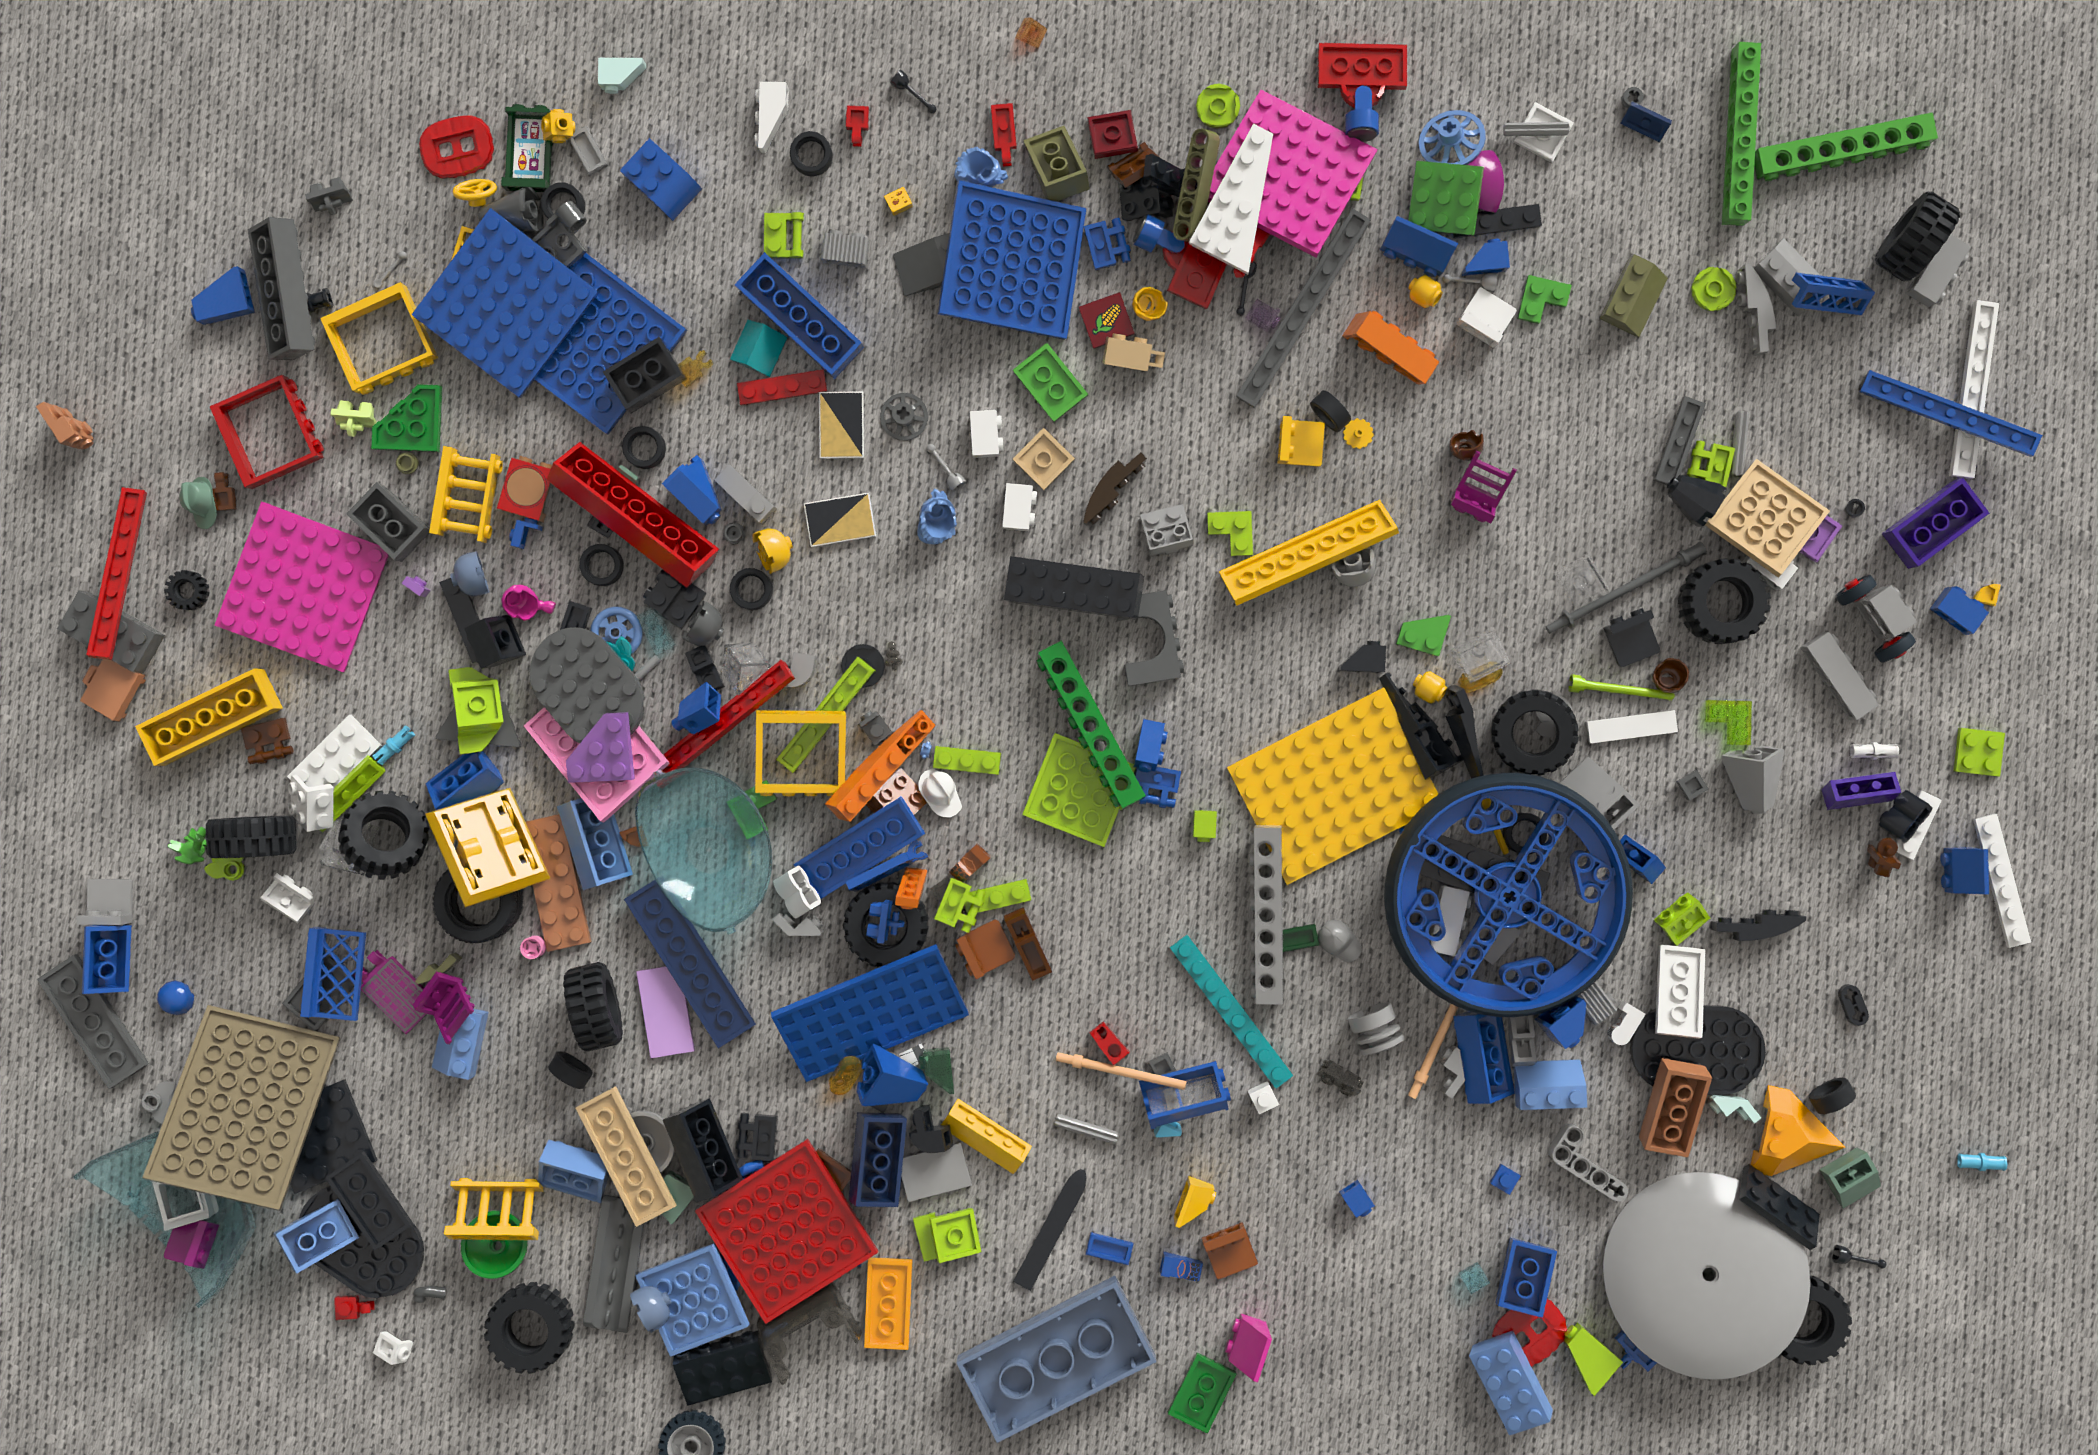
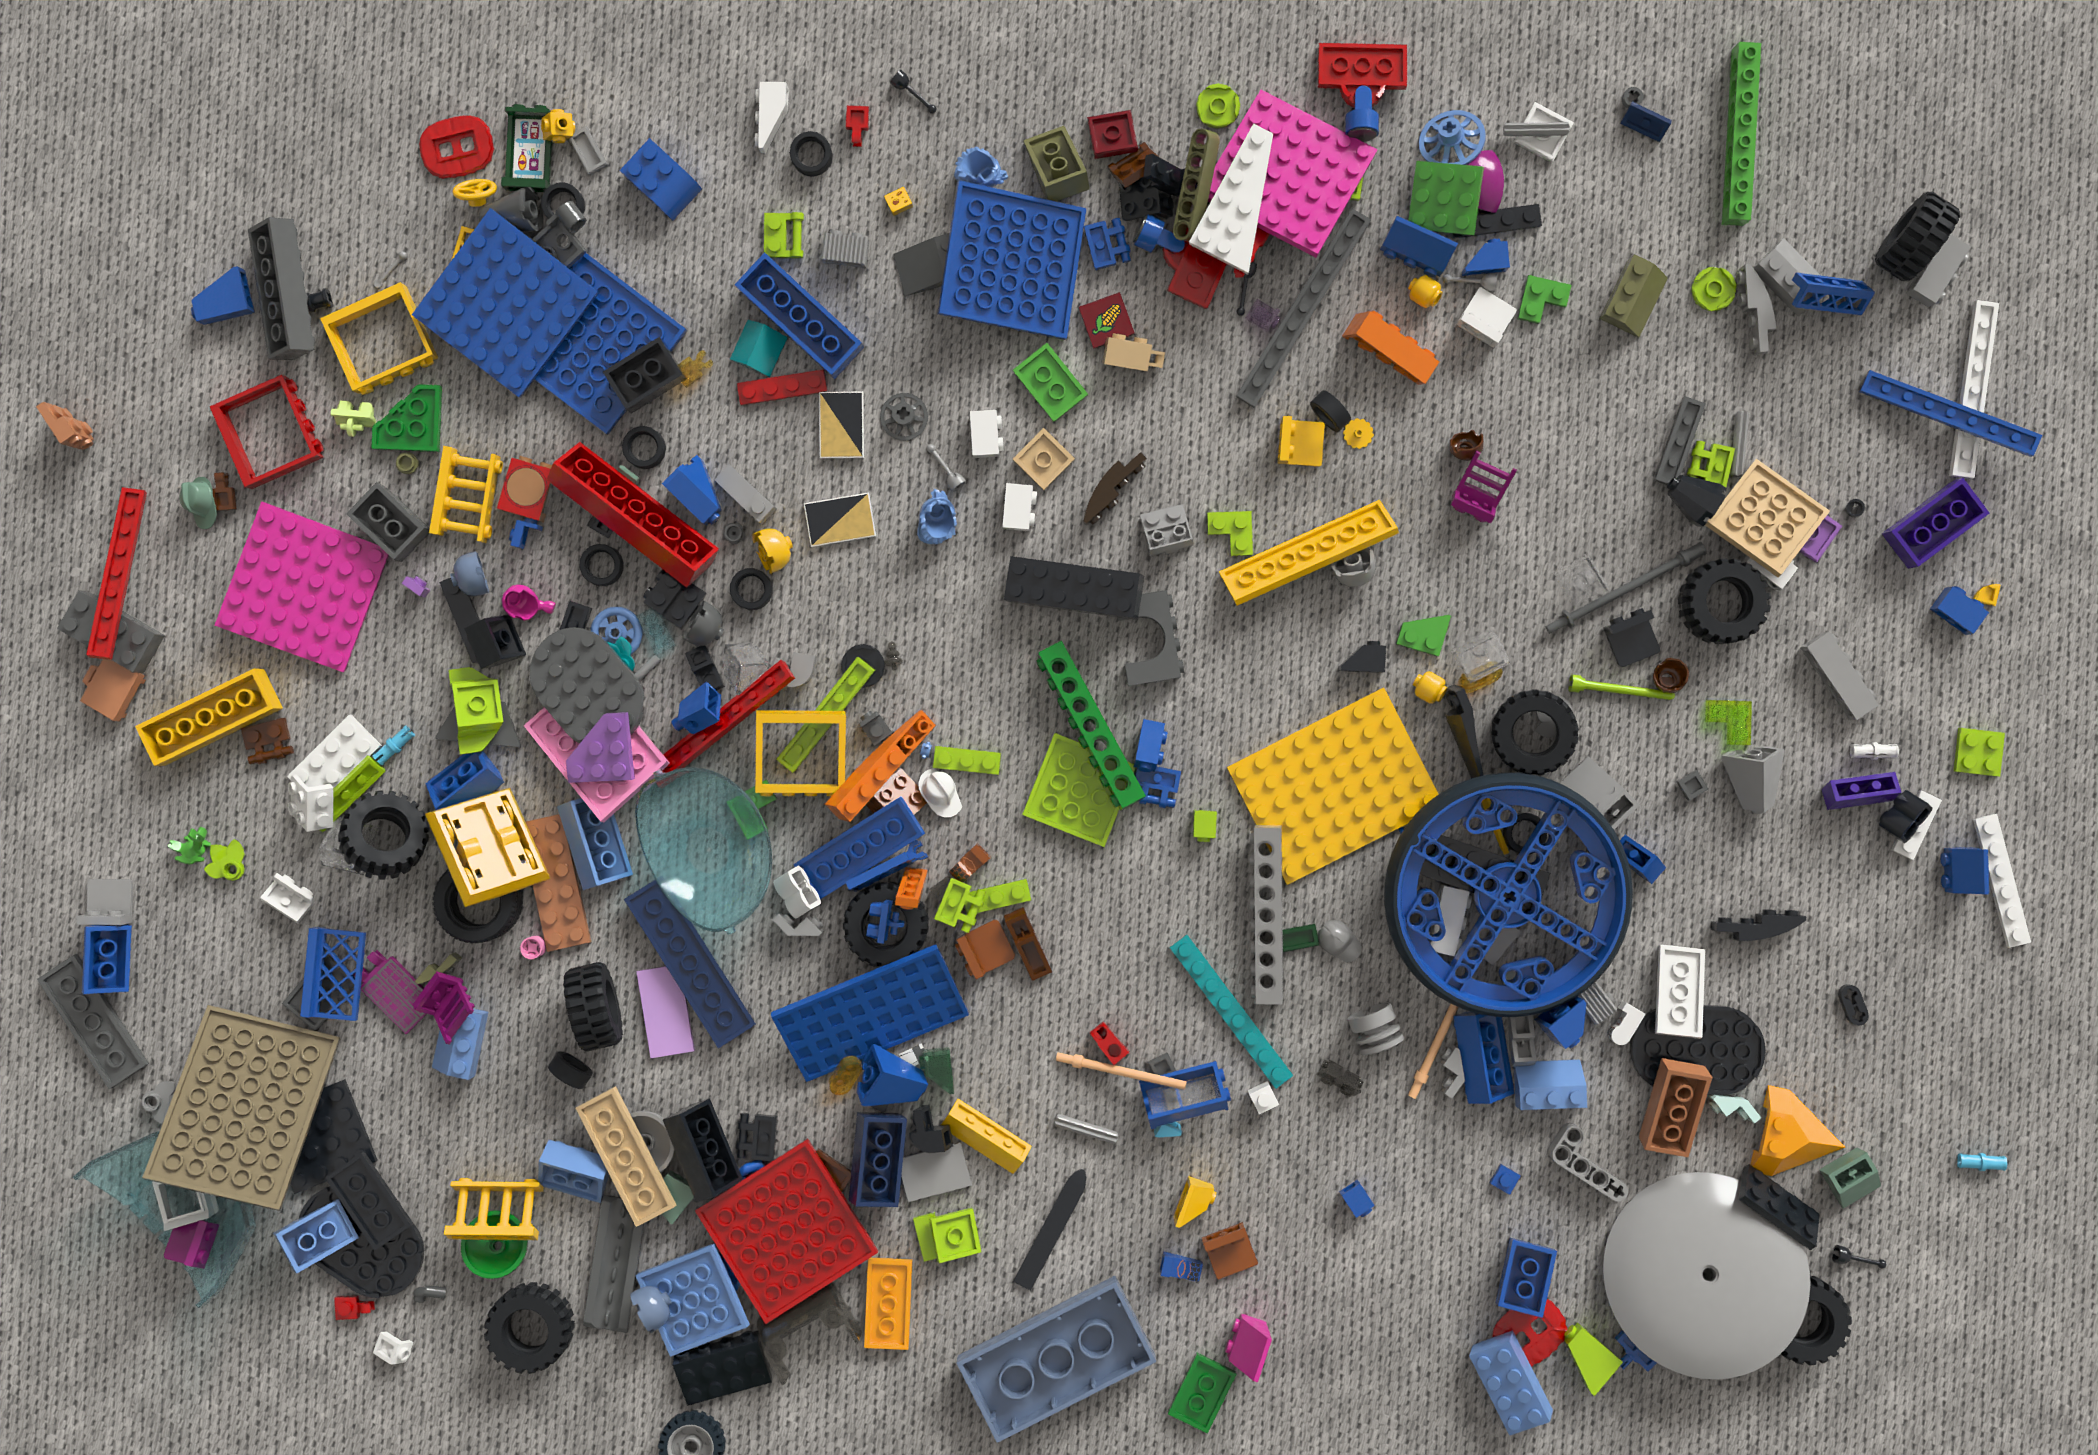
blue hair [157,980,194,1015] -> none
black tyre [164,570,210,610] -> none
black tyre [205,816,297,858] -> none
dark grey hips [305,177,353,215] -> none
light aqua slope [598,58,646,94] -> none
dark orange tile [619,825,648,847] -> none
red plate [991,103,1017,167] -> none
clear orange slope [1015,17,1047,49] -> none
blue tile [1086,1232,1134,1265] -> none
yellow hair [1132,287,1168,321] -> none
black wedge [1379,673,1464,780] -> none
clear light blue plate [1459,1262,1490,1294] -> none
white tile [1586,710,1678,744] -> none
lime bracket [1654,892,1711,946] -> none
bright green brick [1754,112,1938,181] -> none
black tyre [1809,1078,1856,1114] -> none
brick [1835,575,1917,663] -> none
reddish brown hips [1867,838,1901,878] -> none

